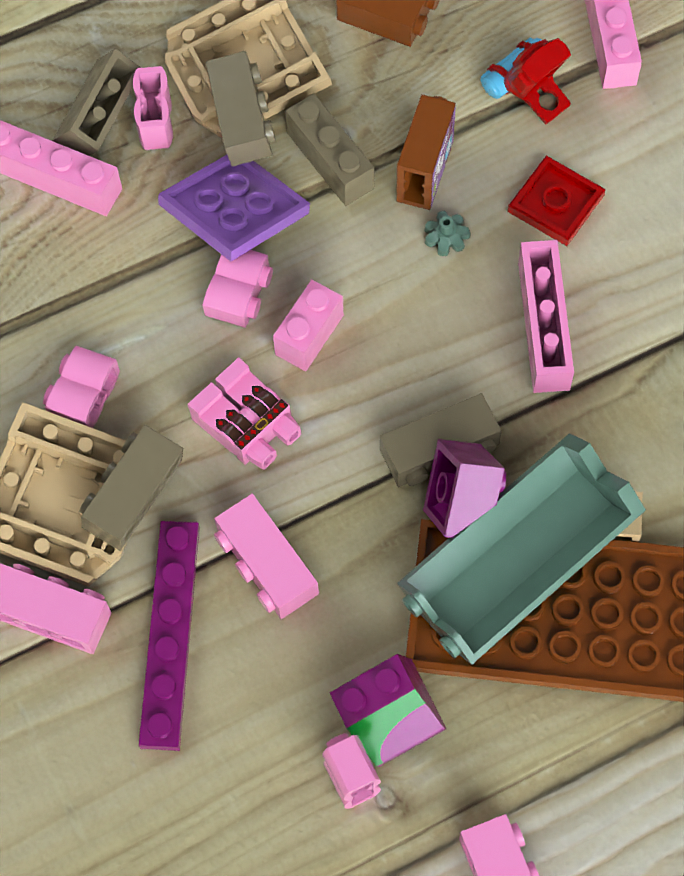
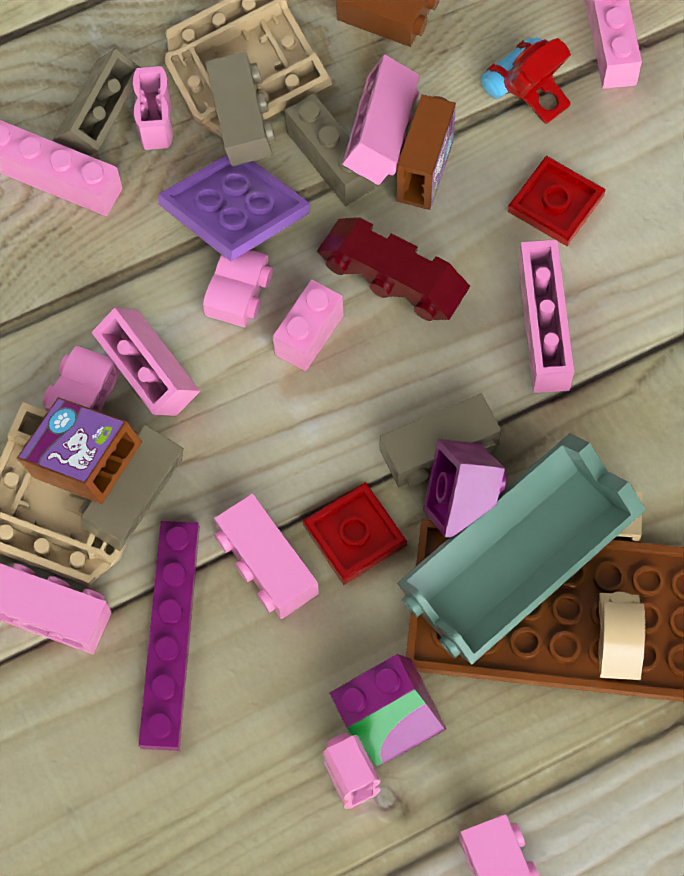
bright pink hips [188,357,301,470] -> none
sand green plant [425,211,471,256] -> none
none -> brick [17,397,142,504]
none -> bright pink brick [91,307,200,416]
none -> red tile [302,482,407,585]
none -> dark red brick [317,217,471,321]
none -> bright pink brick [342,54,419,185]
none -> tan brick [598,592,645,680]

